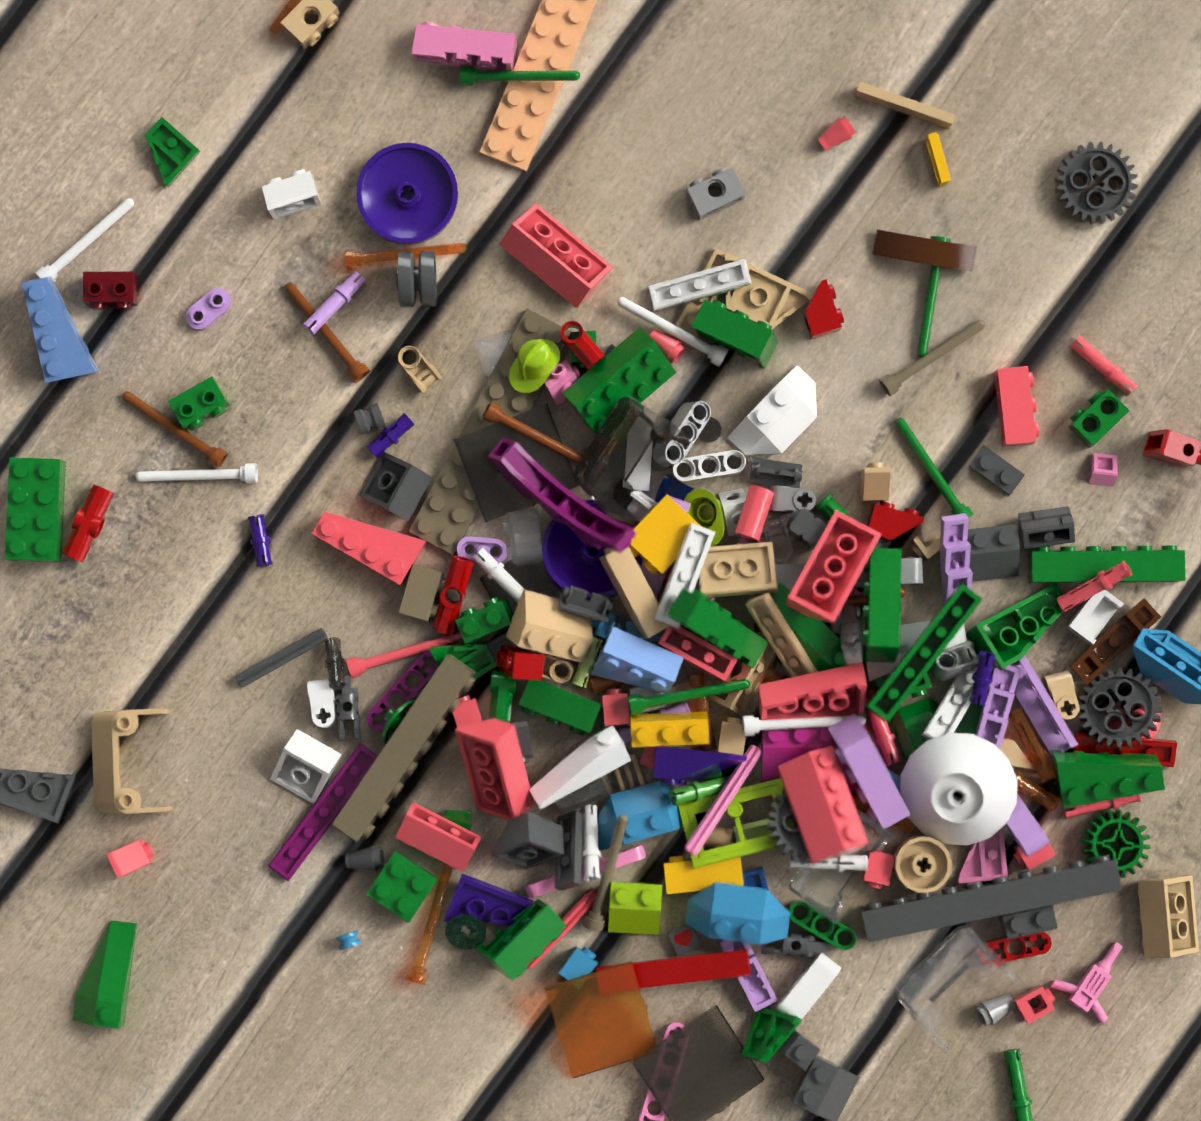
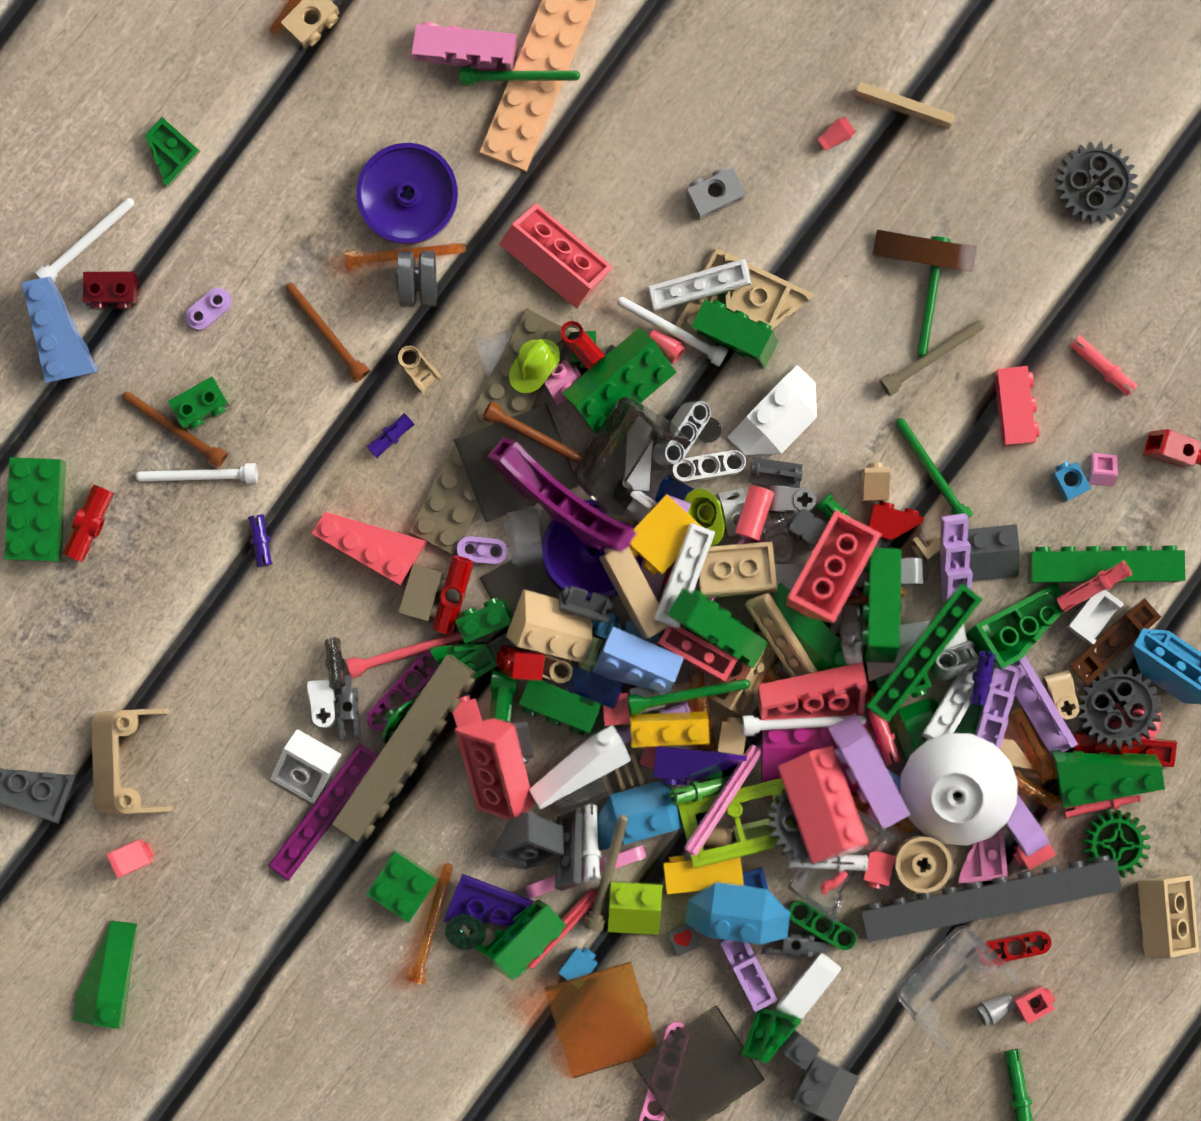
dark grey axle [235,628,328,687] -> none
white slope [262,170,322,219] -> none
lavender pin [302,271,366,335] -> none
dark azure bush [336,931,361,950] -> none
dark grey cone [345,845,385,871] -> none
dark grey wheel [353,403,386,435] -> none
dark grey slope [359,452,432,521] -> none
coral brick [395,802,481,872] -> none
green slope [445,810,471,831] -> none
white pin [472,547,524,603] -> none
red tile [596,949,752,993] -> none
red slope [803,279,844,339] -> none
yellow tile [925,132,951,188] -> none
dark grey plate [968,445,1025,496] -> none
dark grey brick [999,905,1058,939] -> none
dark grey brick [1018,506,1075,549] -> none
bright pink piece [1049,941,1123,1025] -> none
green brick [1068,389,1130,448] -> none
none -> clear blue tile [567,666,623,708]
none -> coral piece [820,870,848,895]
none -> dark azure brick [1051,461,1091,502]

